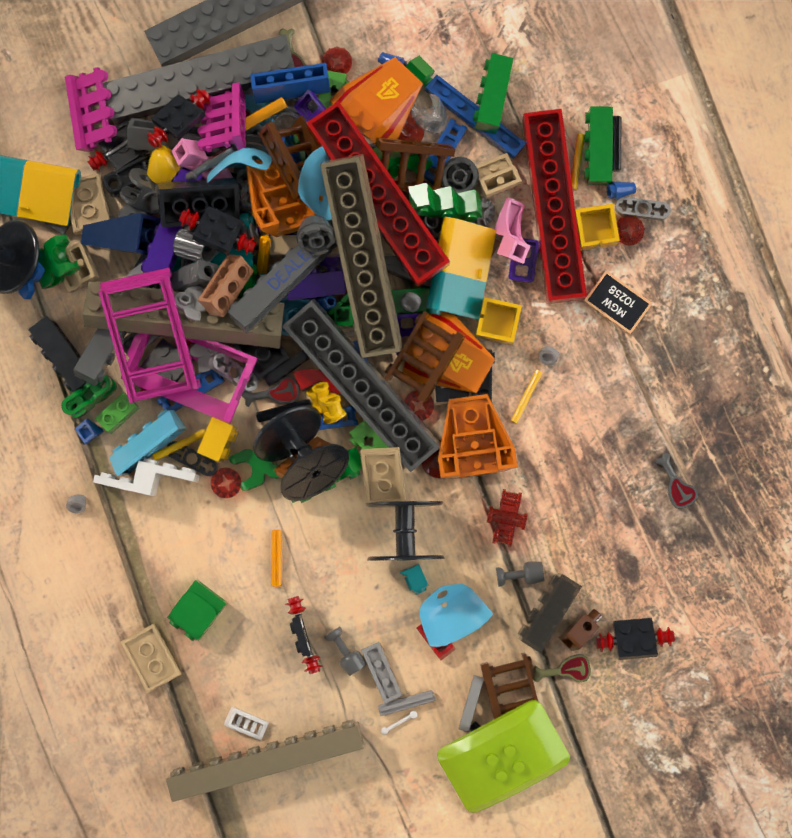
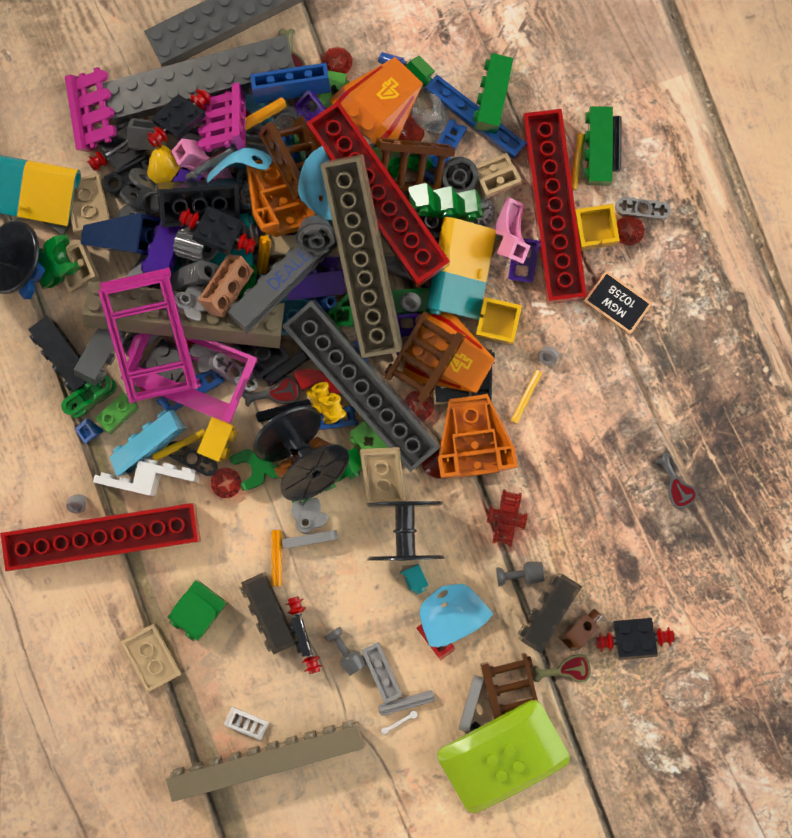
blue cone [607,181,636,200] -> none
none -> red brick [0,503,201,571]
none -> clear smoke brick [240,572,297,655]
none -> light grey beam [282,530,338,549]
none -> light grey plate [291,498,328,534]

